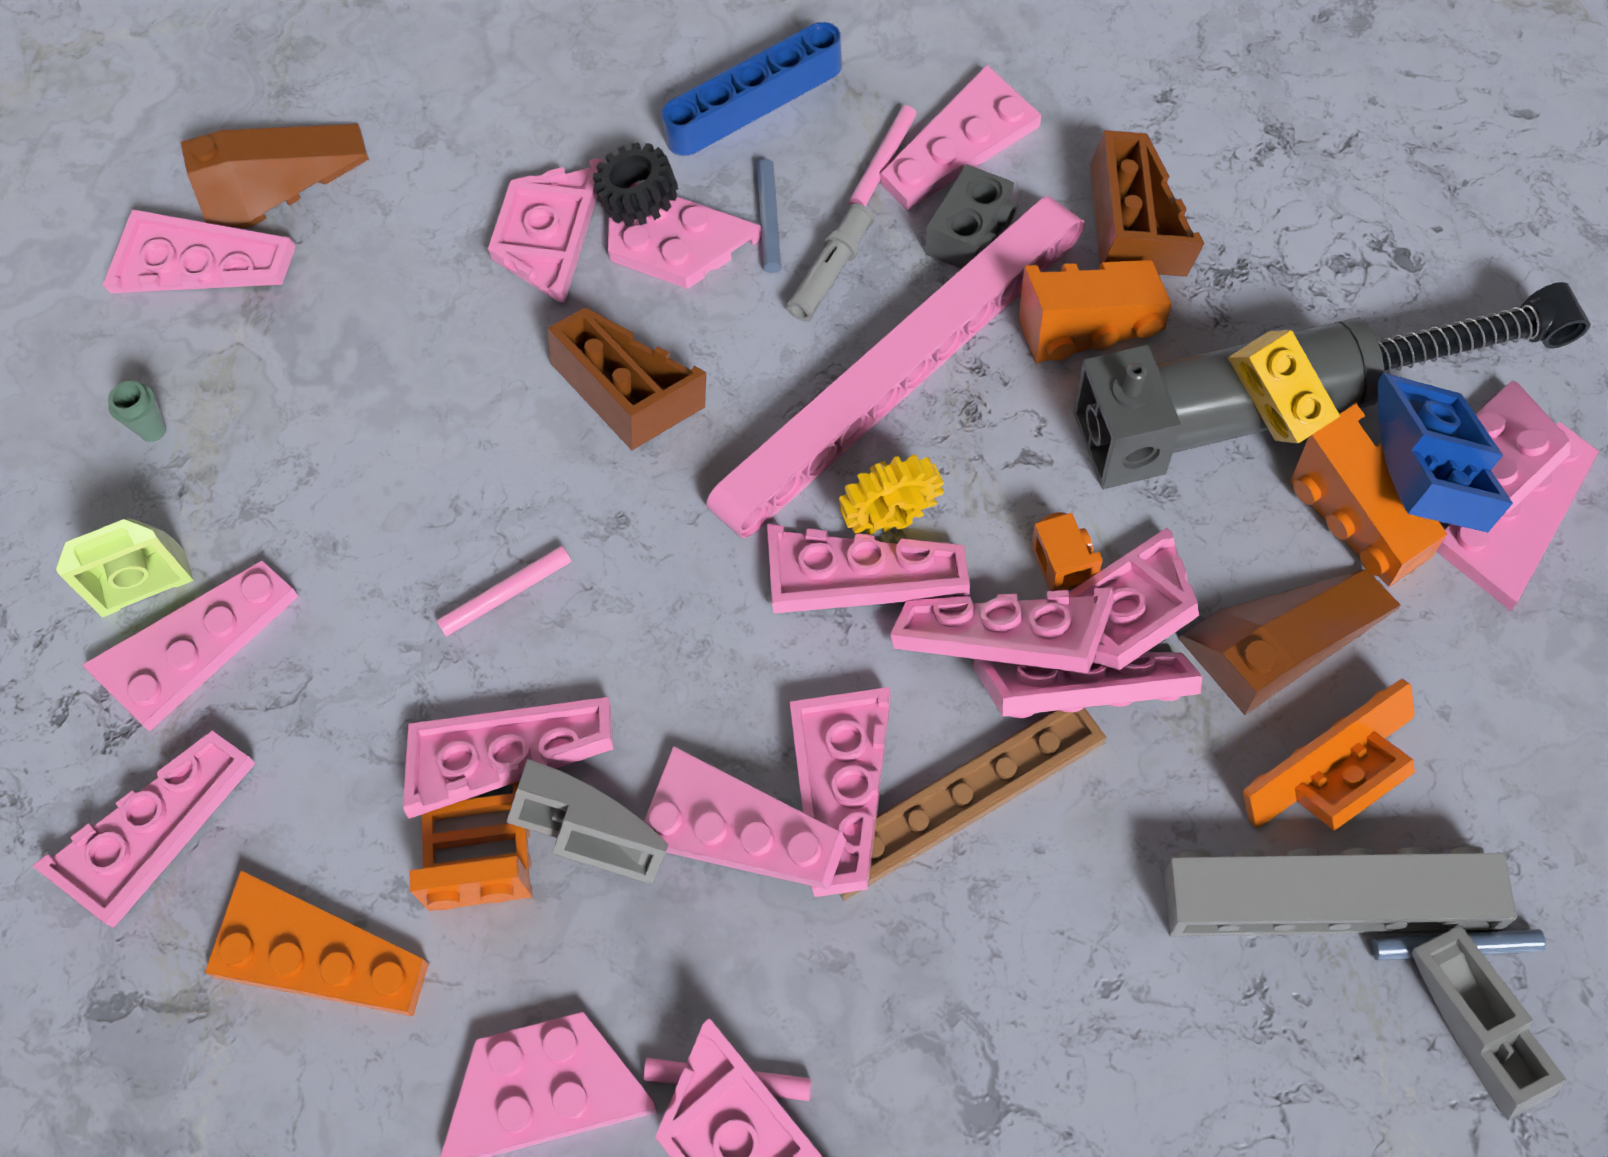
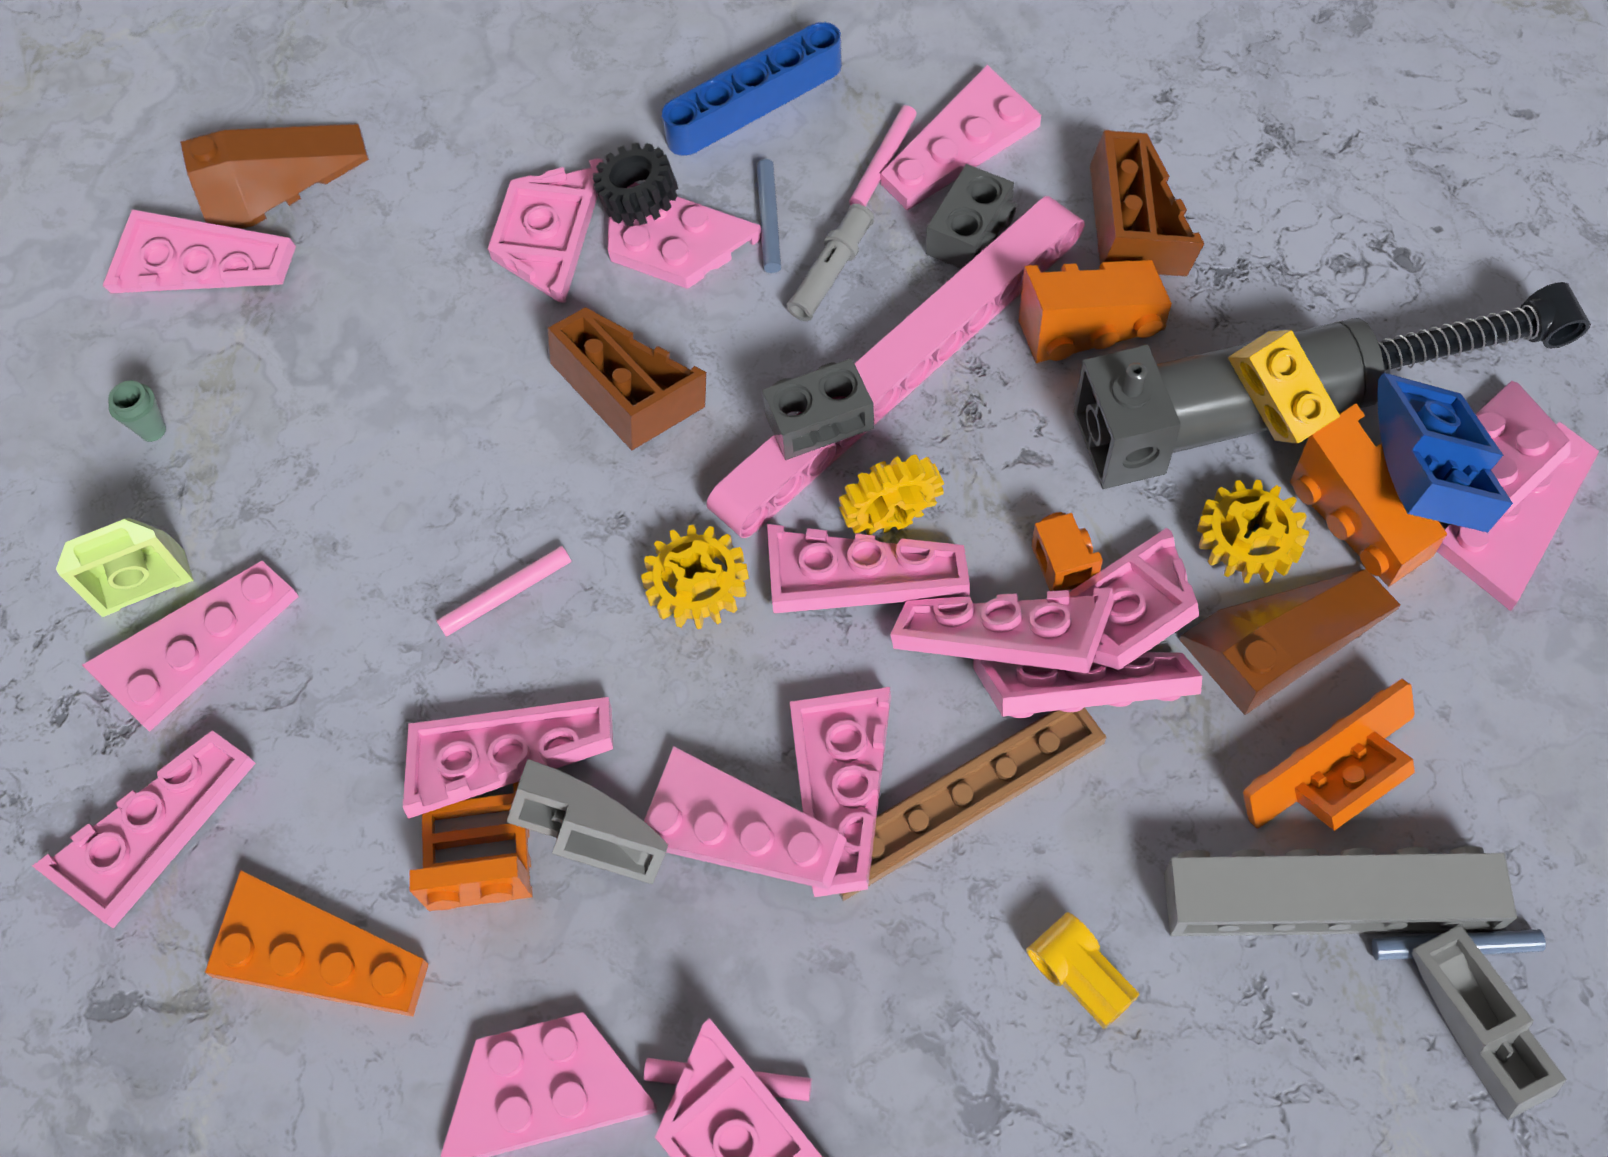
none -> yellow gear [641,525,749,629]
none -> dark grey brick [762,358,874,460]
none -> yellow piece [1026,912,1140,1029]
none -> yellow gear [1197,479,1309,583]

